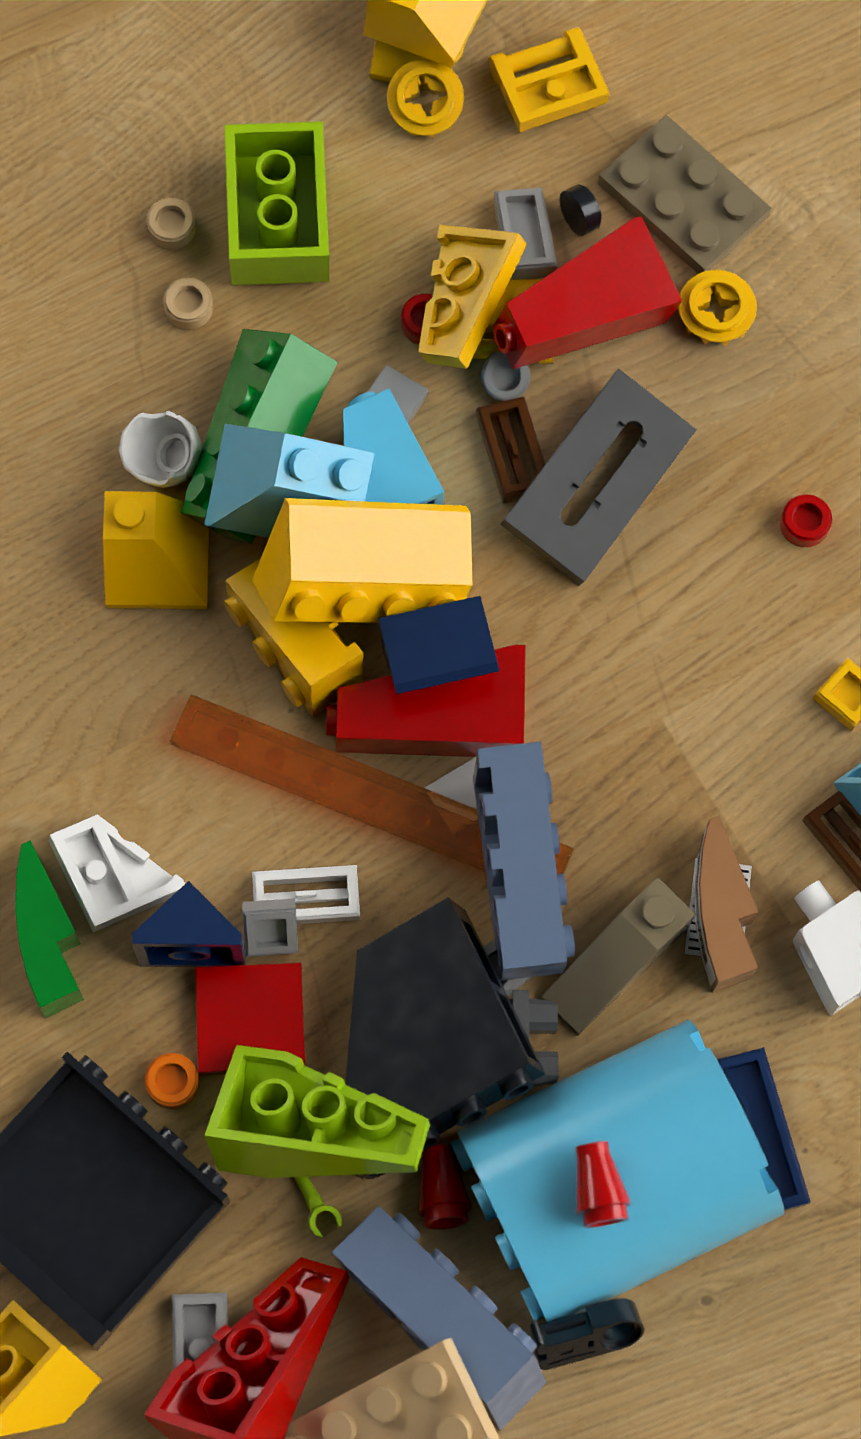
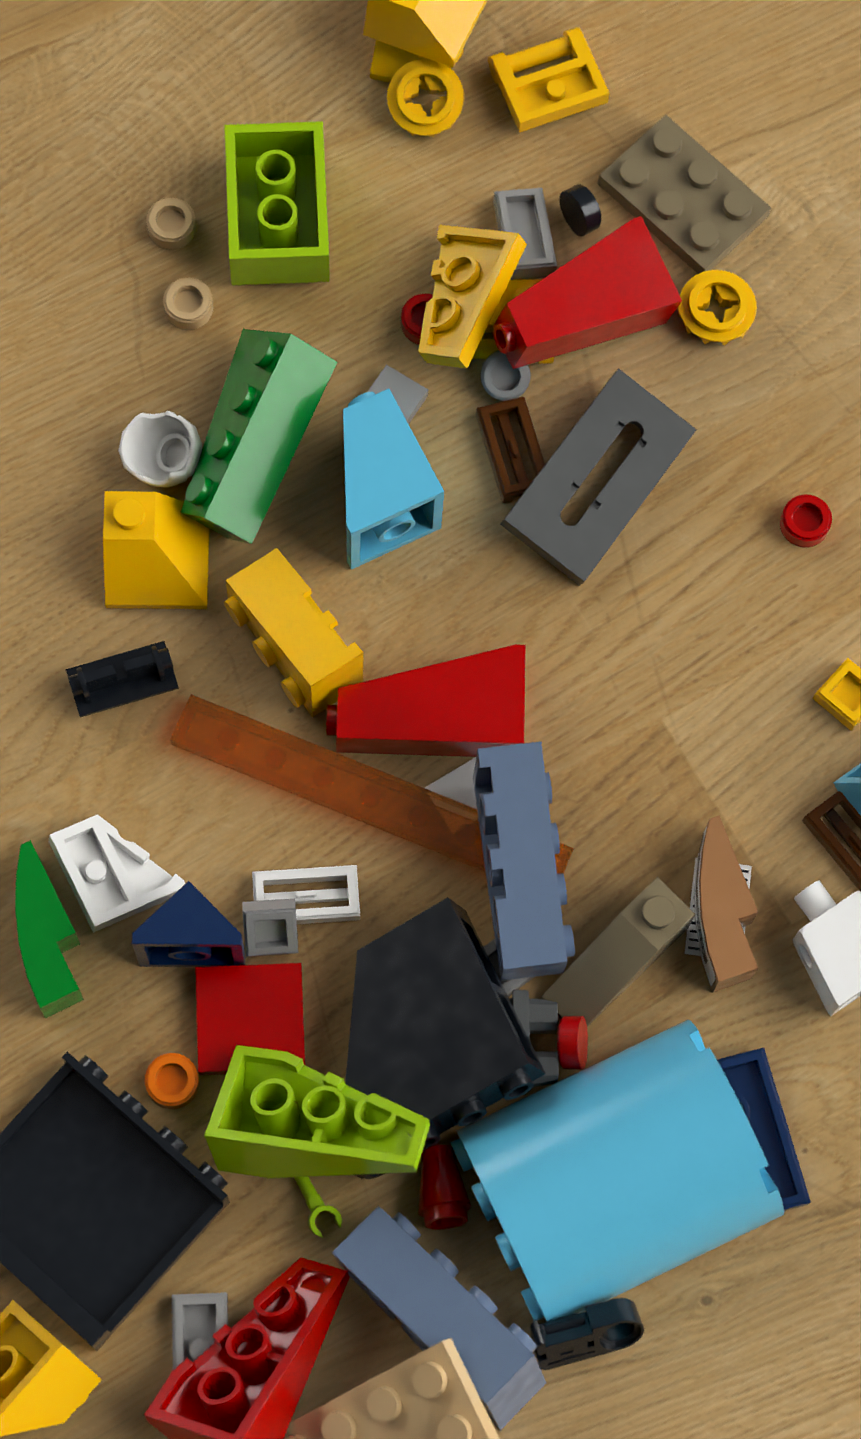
medium azure slope [205,424,375,538] -> none
yellow slope [252,498,473,623] -> none
dark blue slope [378,596,499,694] -> none
red cone [575,1141,632,1228] -> none
none -> black hinge [66,641,179,718]
none -> red tile [557,1016,588,1070]

